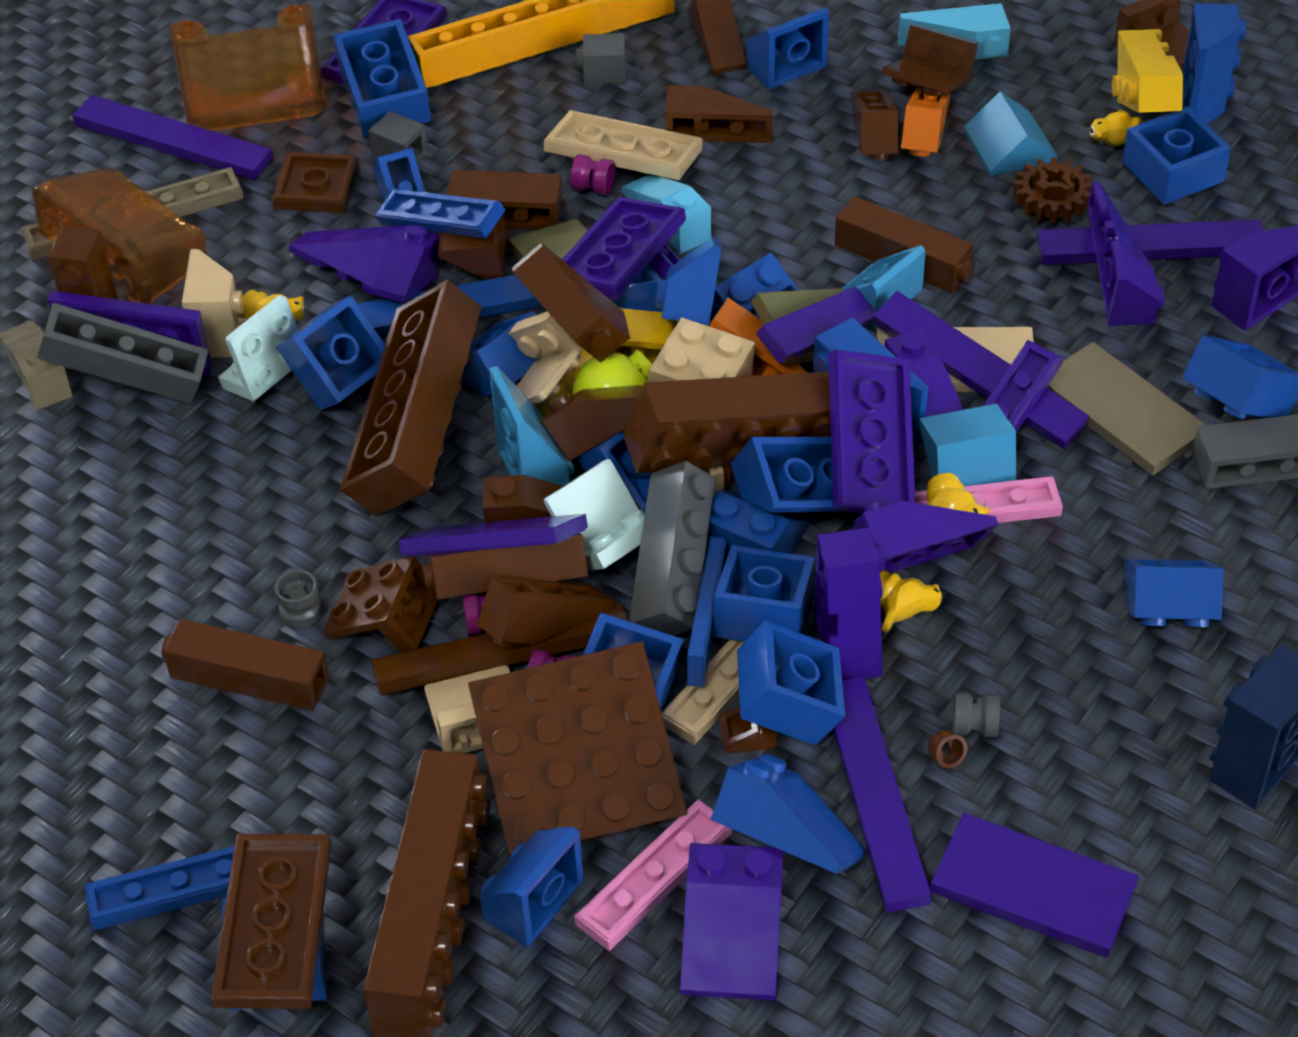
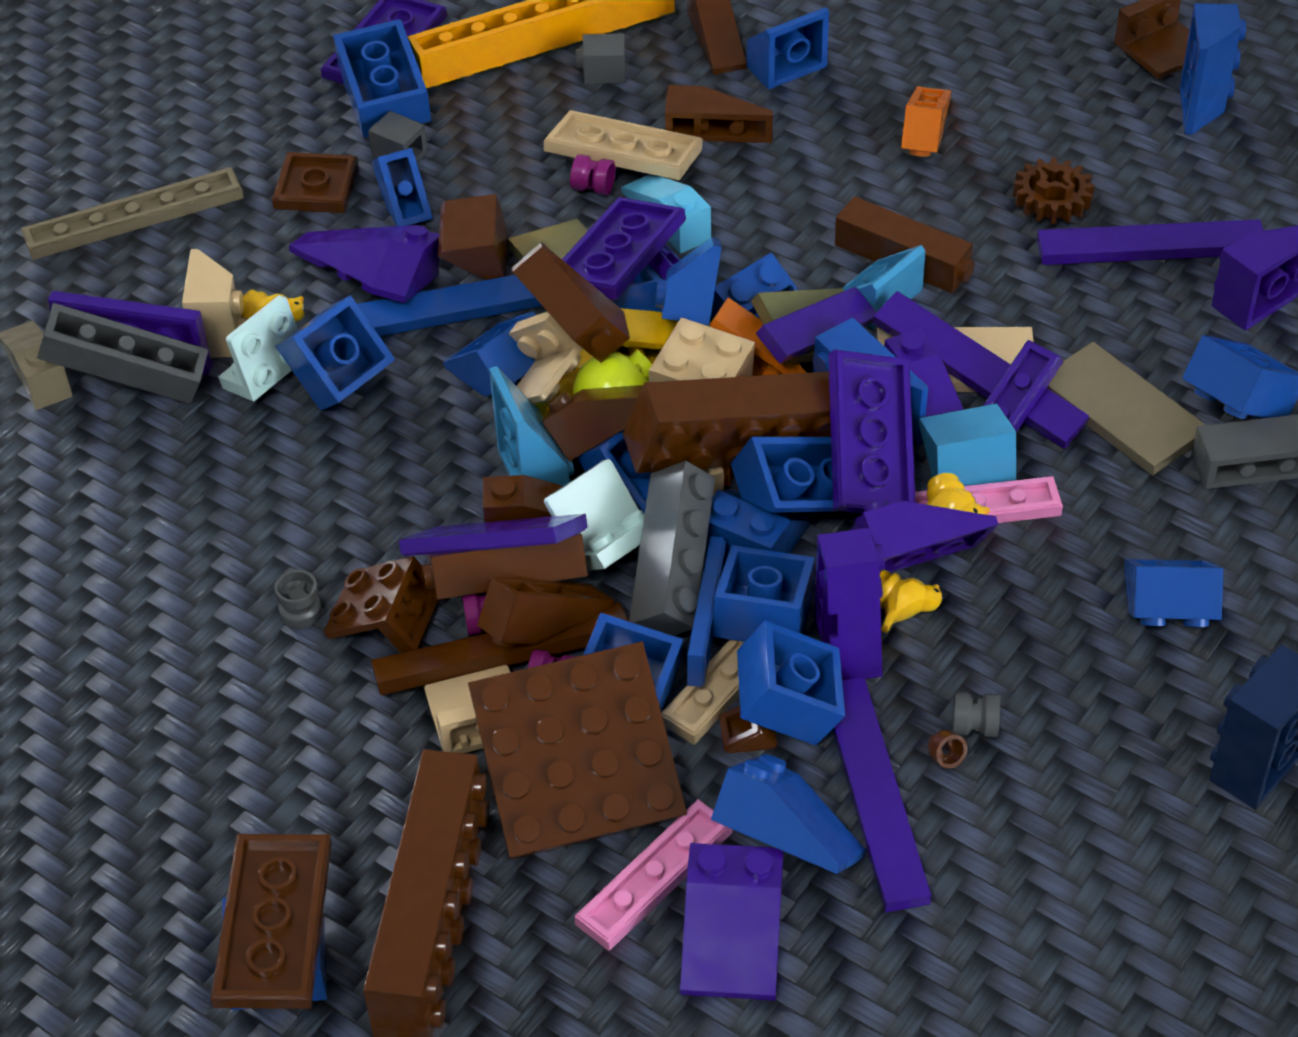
clear orange windscreen [32,168,207,304] -> none
reddish brown brick [48,225,118,300] -> none
dark purple tile [72,95,273,180] -> none
blue tile [84,846,235,931] -> none
reddish brown brick [161,619,329,711] -> none
clear orange windscreen [169,4,326,131] -> none
reddish brown brick [340,280,481,516] -> none
blue tile [375,188,506,239] -> none
reddish brown brick [447,170,563,230] -> none
blue slope [480,826,584,948] -> none
reddish brown slope [851,90,898,160] -> none
reddish brown bracket [882,24,979,96] -> none
medium azure slope [898,3,1011,60] -> none
dark purple tile [930,812,1139,958] -> none
dark azure slope [963,91,1058,176] -> none
dark purple wedge [1087,182,1164,326] -> none
yellow animal [1089,109,1147,148] -> none
yellow wedge [1112,29,1183,113] -> none
blue brick [1122,106,1231,205] -> none

